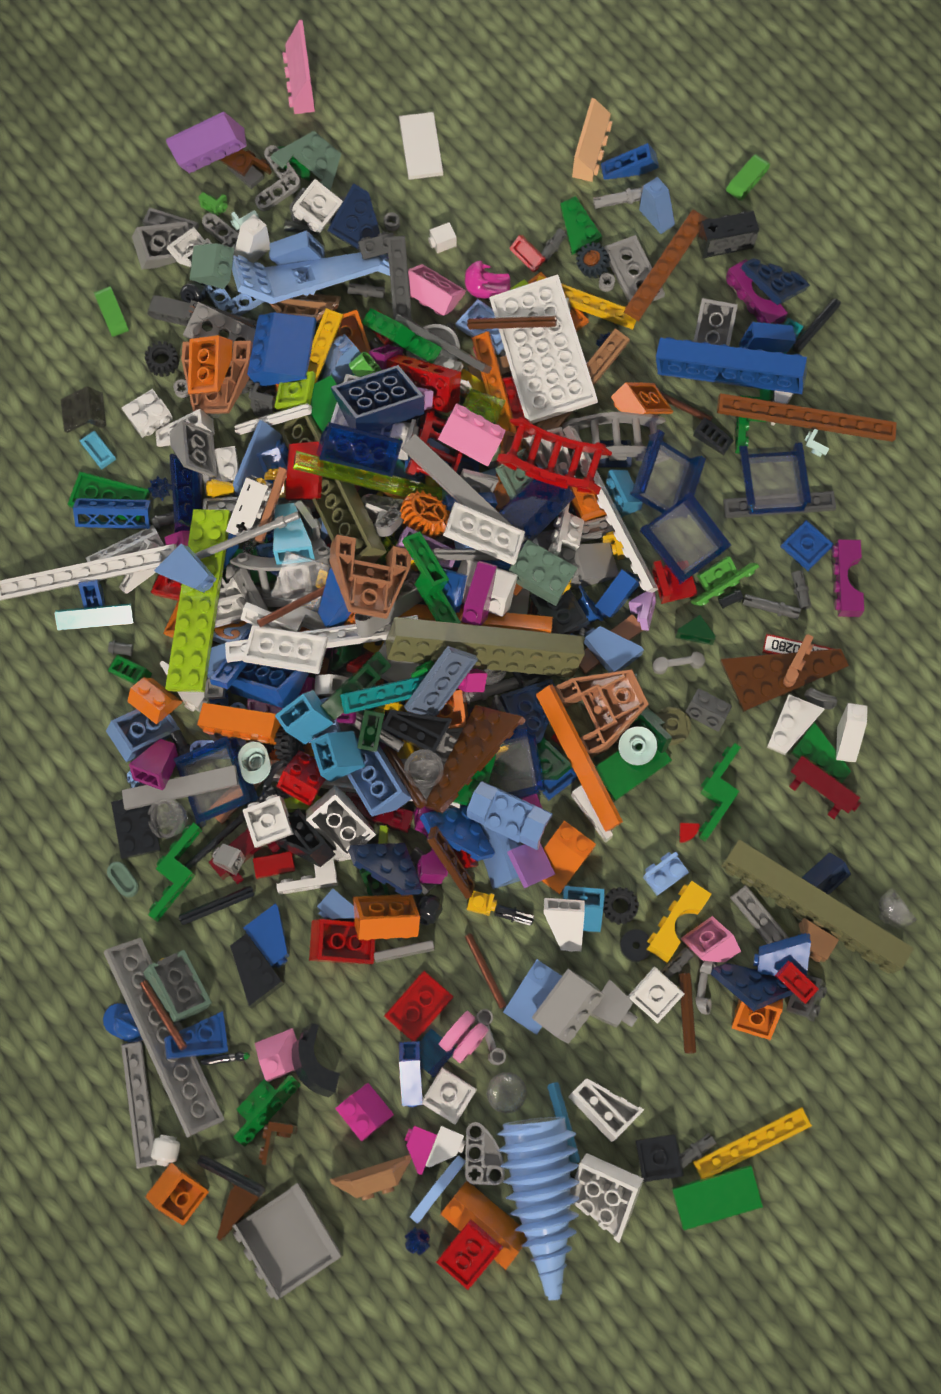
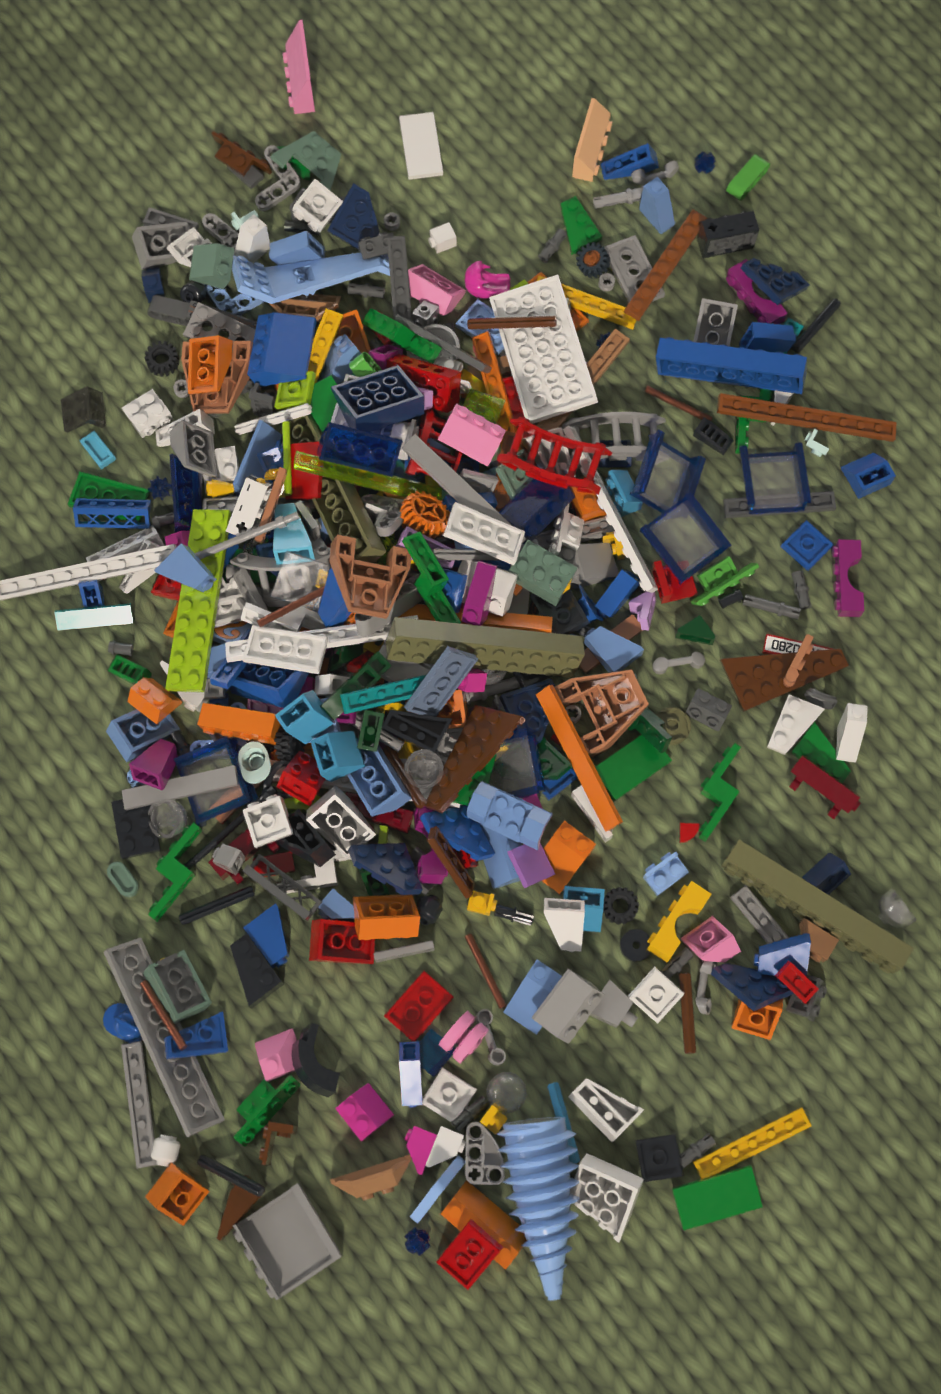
bright green beam [94,286,129,337] -> none
medium lavender slope [166,112,247,173] -> none
bright green bracket [199,192,228,217] -> none
black piece [200,1052,250,1065] -> none
green slope [411,660,434,678] -> none
tile [509,235,546,272] -> none
orange slope [611,382,674,414] -> none
light aqua dish [618,726,657,765] -> none
none -> dark blue slope [141,267,166,303]
none -> dark grey fence [243,854,322,922]
none -> lime bar [282,421,292,496]
none -> flat silver brick [412,300,440,327]
none -> pearl dark grey pin [451,1095,490,1132]
none -> yellow bracket [480,1105,508,1134]
none -> light grey bush [566,705,581,724]
none -> light grey bar [631,161,679,185]
none -> clear blue gear [694,151,716,174]
none -> blue slope [841,452,896,499]

